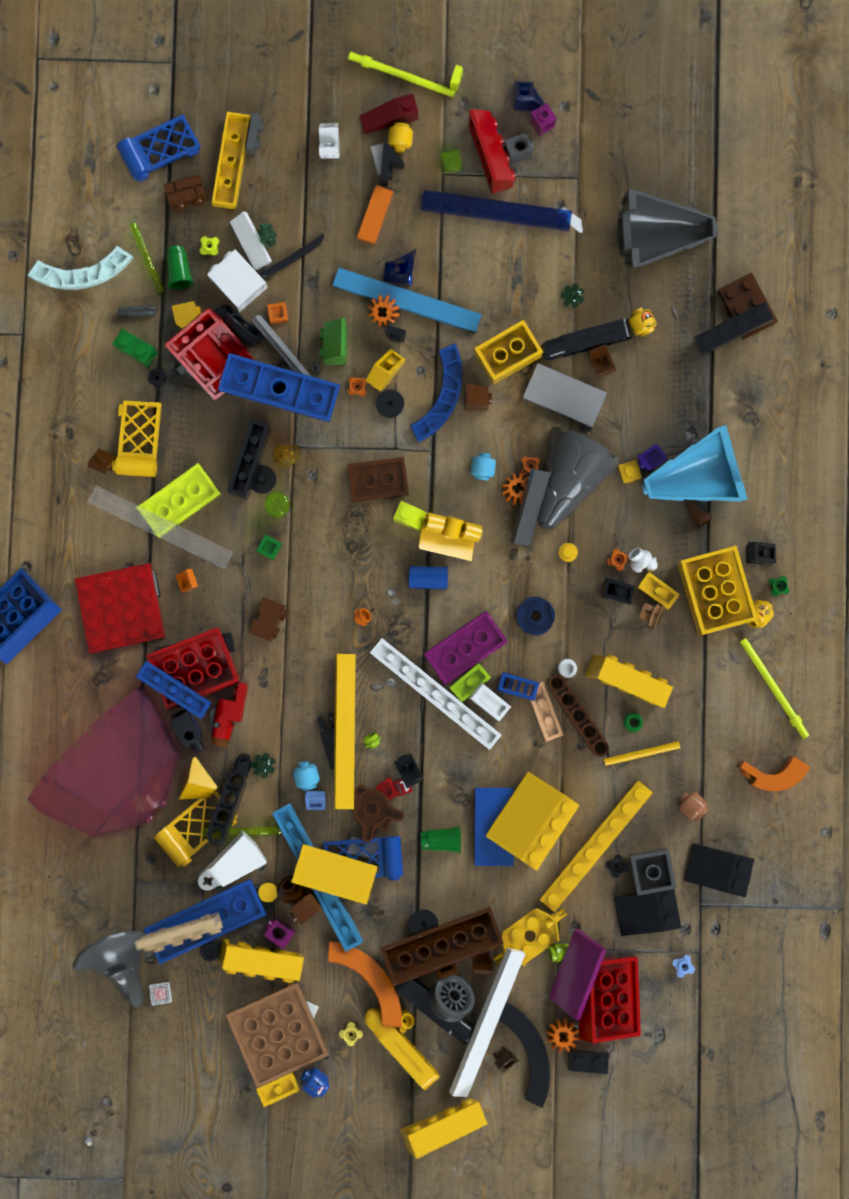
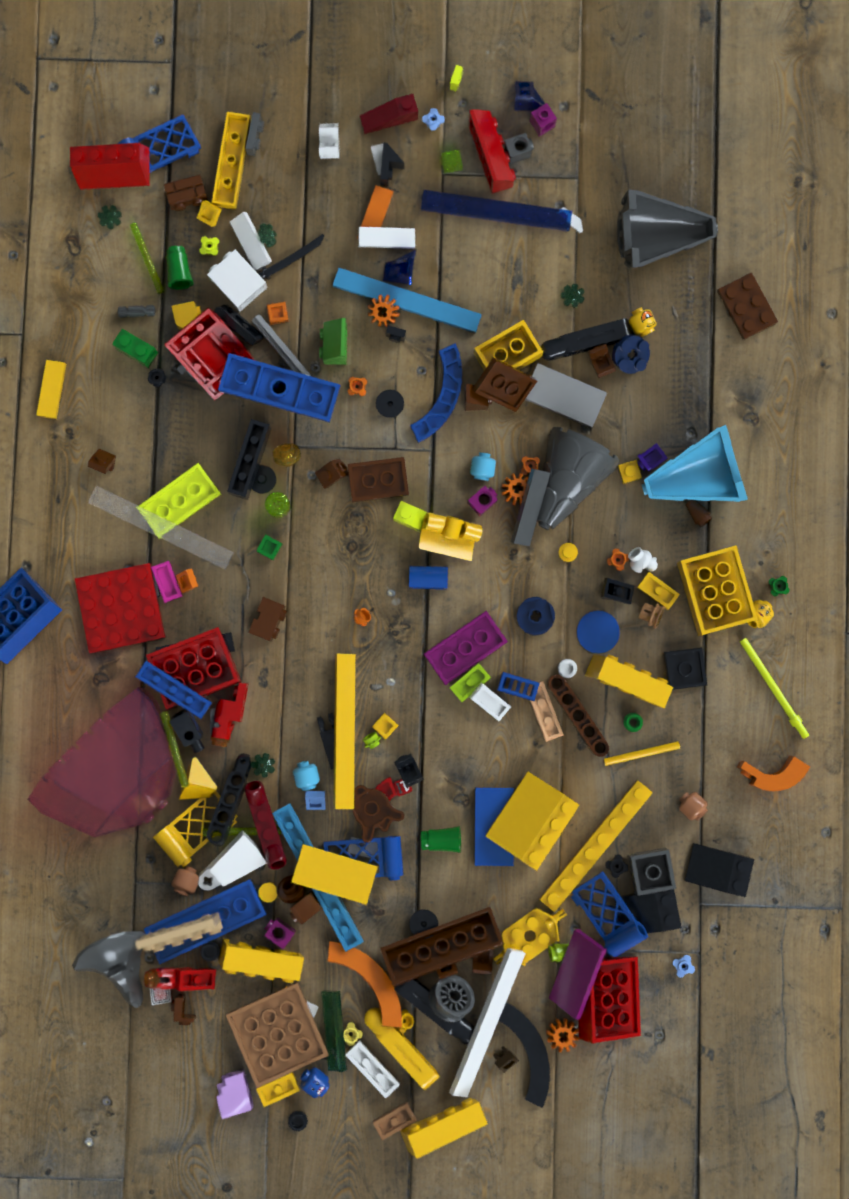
light aqua tile [28,246,133,290] -> none
yellow piece [112,400,162,477] -> none
neon yellow bar [348,52,456,98] -> none
yellow slope [365,349,406,391] -> none
white plate [370,638,501,750] -> none
yellow head [388,123,413,153] -> none
black plate [568,1050,609,1074] -> none
black brick [695,302,774,356] -> none
black slope [746,541,776,564] -> none
none -> yellow tile [36,360,66,419]
none -> red slope [70,143,150,190]
none -> clear green plant [98,205,122,230]
none -> red plate [143,967,216,991]
none -> dark pink tile [151,561,183,603]
none -> clear neon green bar [160,711,189,788]
none -> nougat head [171,866,199,897]
none -> reddish brown bracket [171,994,196,1025]
none -> yellow plate [197,200,222,227]
none -> lavender piece [216,1069,254,1119]
none -> dark red plate [244,781,287,870]
none -> black plate [288,1110,308,1131]
none -> reddish brown bracket [315,459,349,489]
none -> clear green tile [321,990,347,1072]
none -> white plate [345,1040,400,1098]
none -> white tile [358,227,415,249]
none -> yellow tile [372,712,399,740]
none -> medium nougat plate [373,1102,417,1141]
none -> light blue plate [422,108,445,131]
none -> magenta brick [467,486,498,517]
none -> reddish brown plate [472,357,537,412]
none -> blue piece [571,871,648,957]
none -> blue sticker [577,611,620,654]
none -> dark blue plate [612,335,650,374]
none -> black tile [663,647,707,690]

